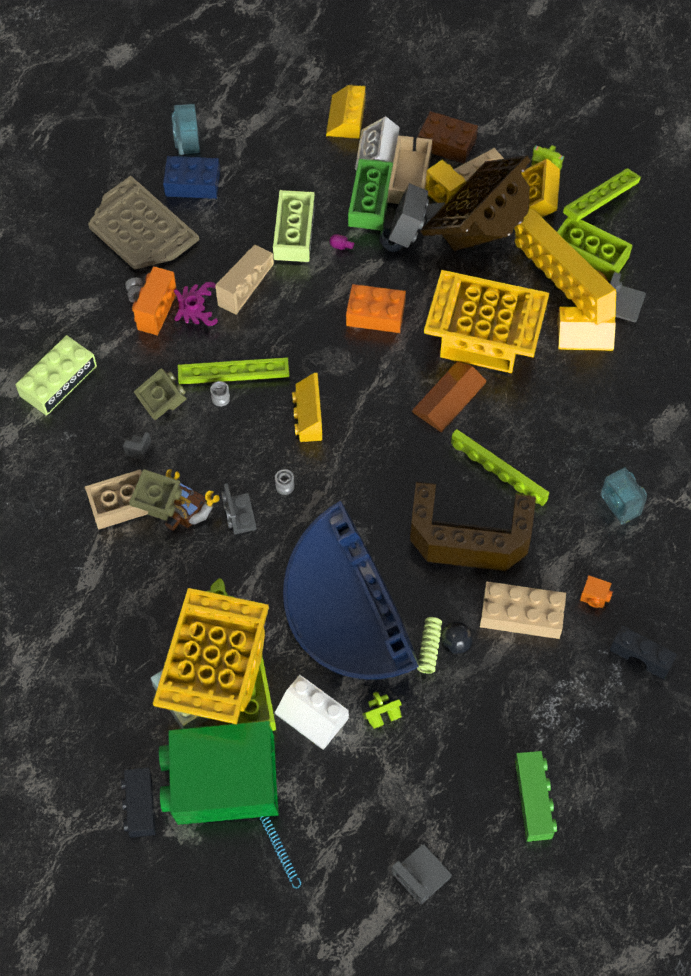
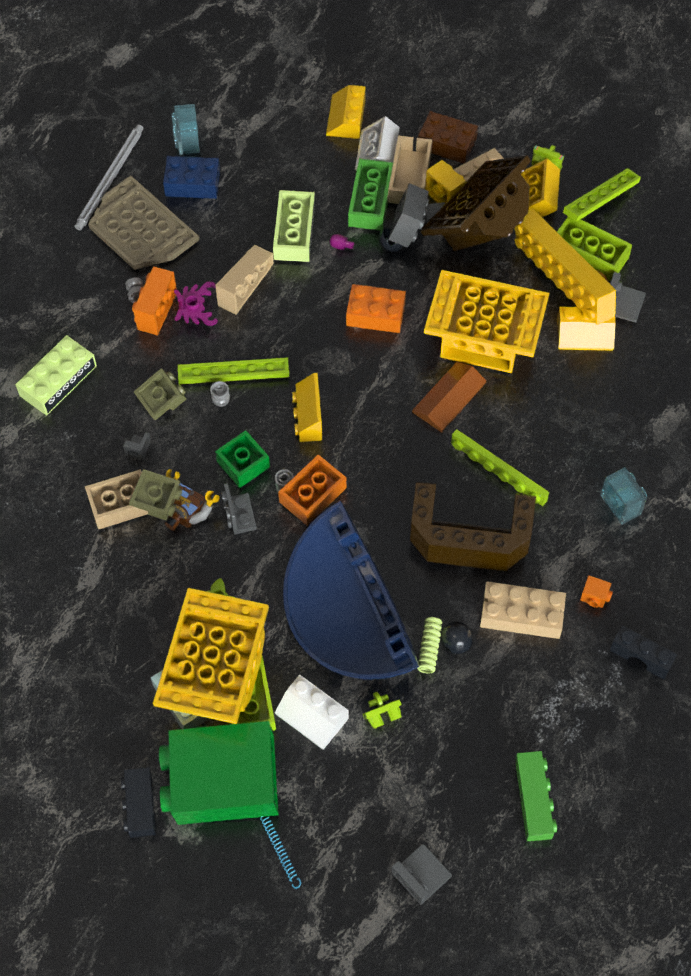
none -> light grey piece [75,125,143,230]
none -> green brick [215,430,270,488]
none -> orange brick [278,455,347,525]

